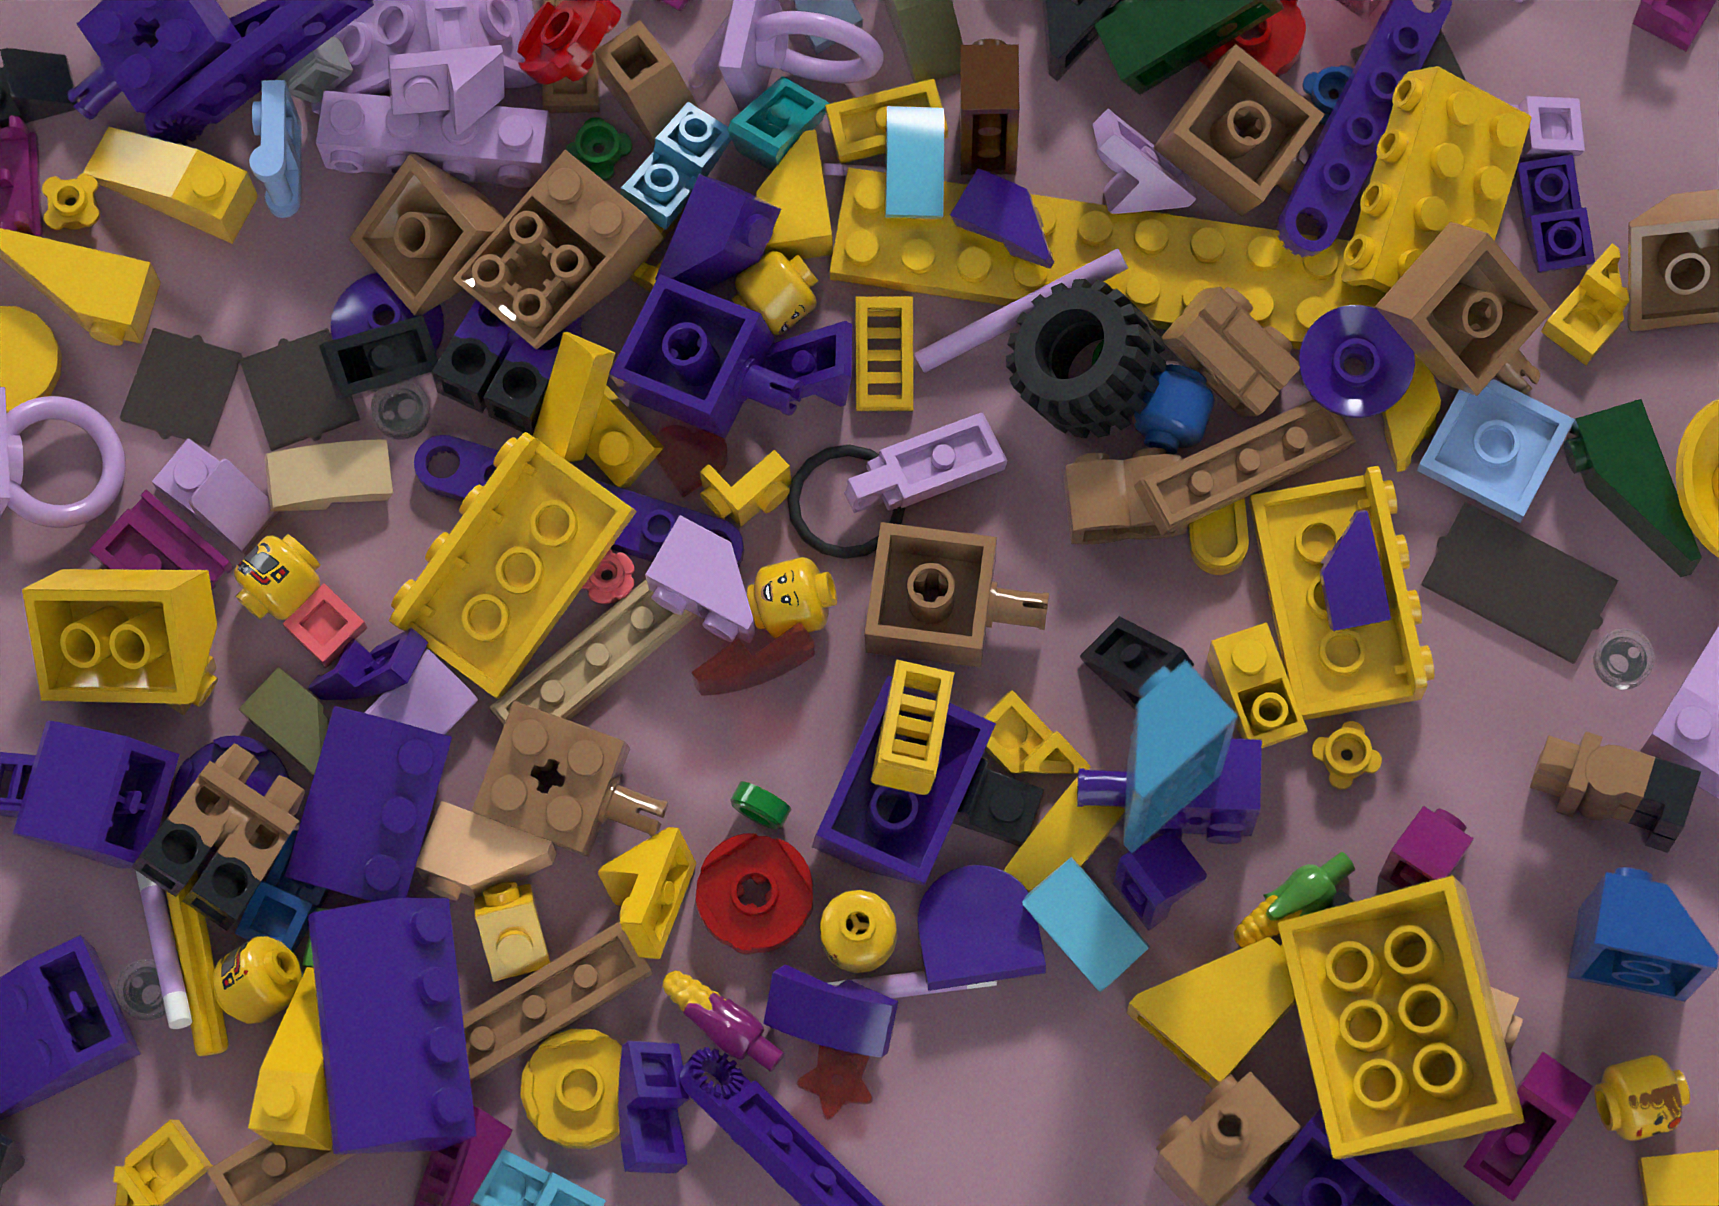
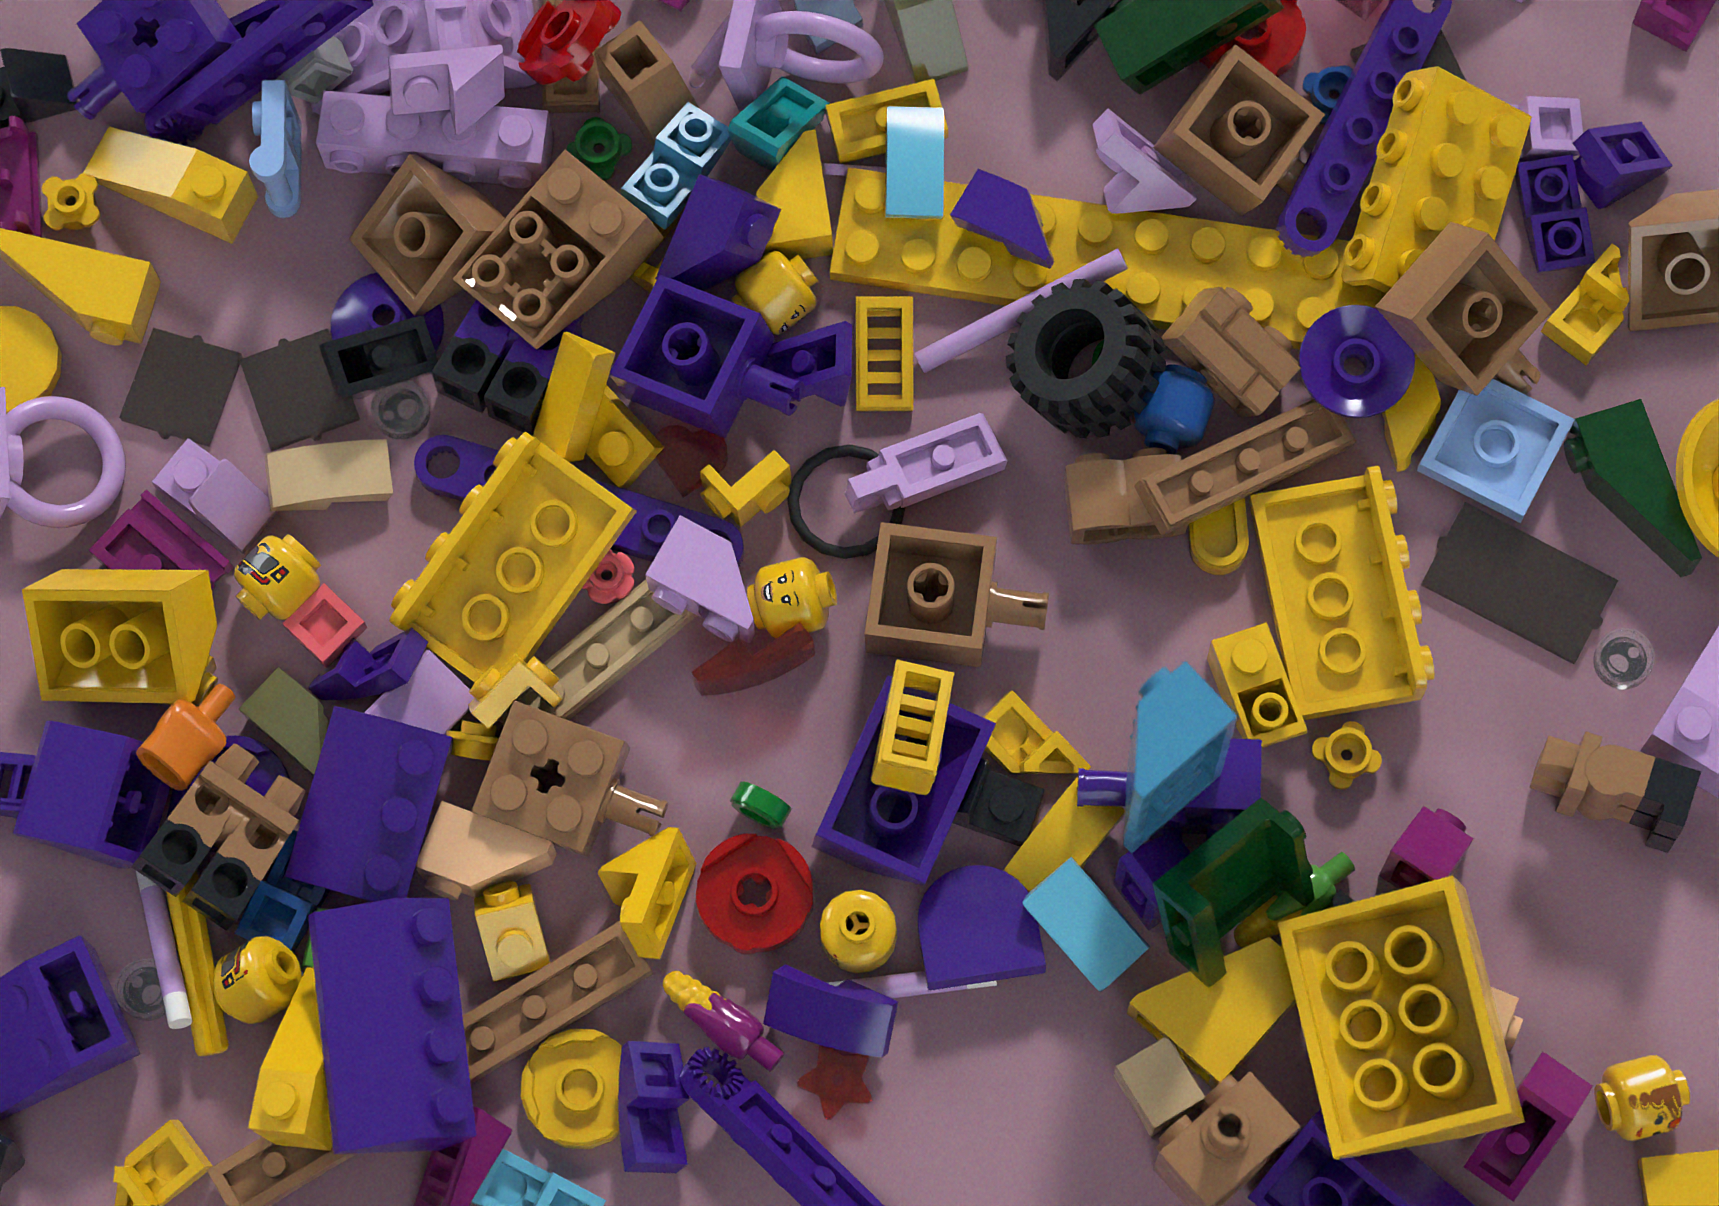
reddish brown brick [960,38,1020,175] -> none
black slope [1079,616,1194,712] -> none
dark purple slope [1320,510,1391,631] -> none
blue slope [1567,867,1719,1002] -> none
none -> orange piece [136,683,236,790]
none -> yellow plate [446,720,499,761]
none -> yellow bracket [468,653,562,729]
none -> tan panel [1114,1038,1205,1137]
none -> dark green panel [1153,797,1315,988]
none -> dark purple slope [1572,121,1673,209]

